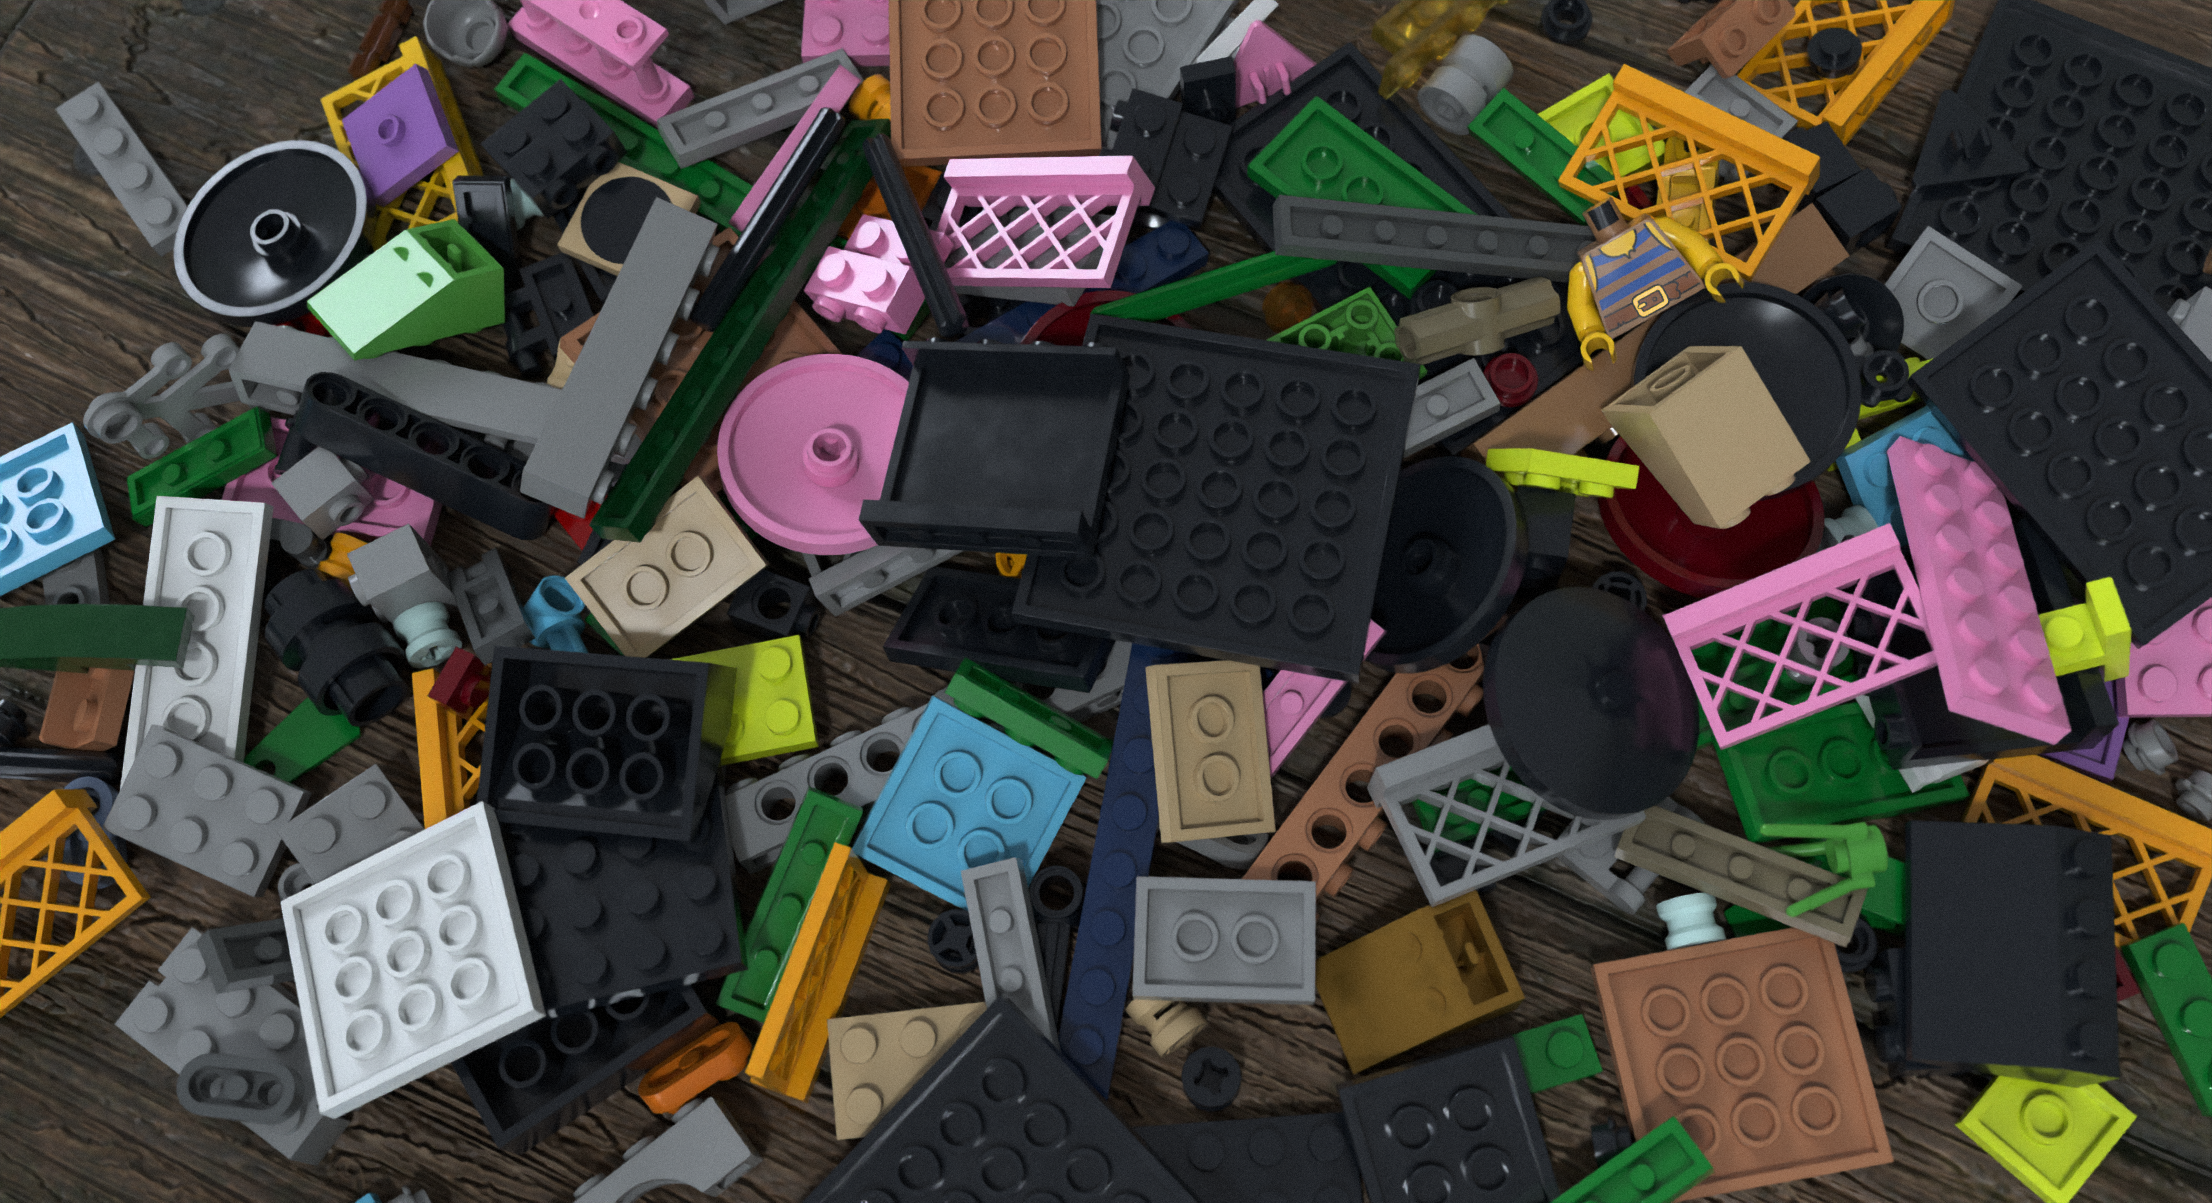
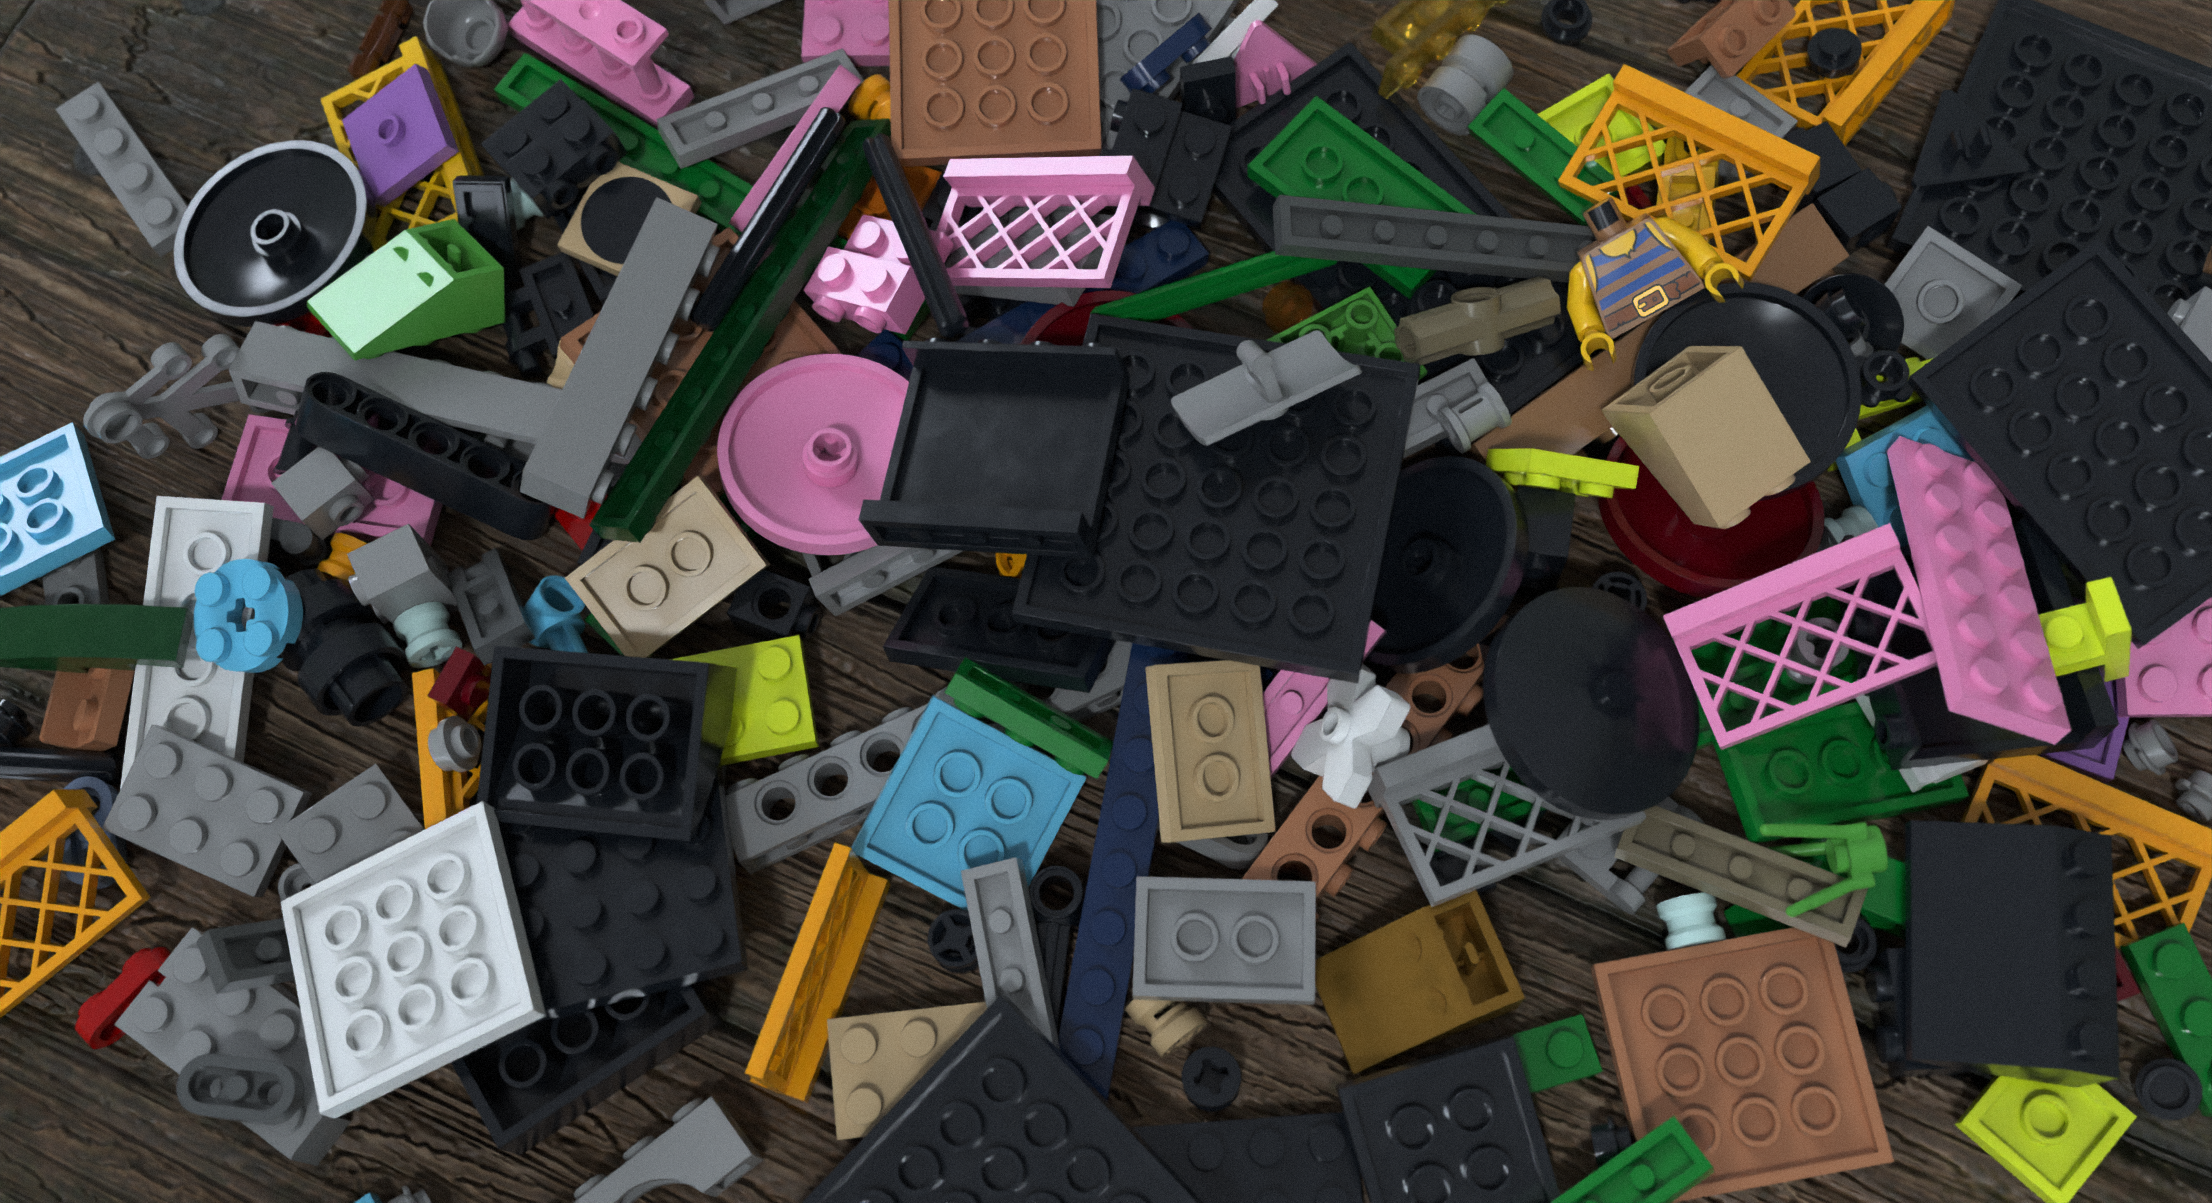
green tile [126,406,278,527] -> none
green piece [244,697,362,783] -> none
orange plate [638,1022,752,1114] -> none
green plate [715,786,863,1023] -> none
dark red plate [1483,353,1538,407] -> none
none -> red plate [75,947,172,1049]
none -> medium azure plate [194,559,303,673]
none -> light grey plate [428,716,481,773]
none -> dark blue plate [1119,12,1212,94]
none -> light grey shield [1171,330,1362,446]
none -> white plant [1291,664,1410,809]
none -> light grey bush [1437,383,1512,454]
none -> black plate [2135,1058,2202,1120]

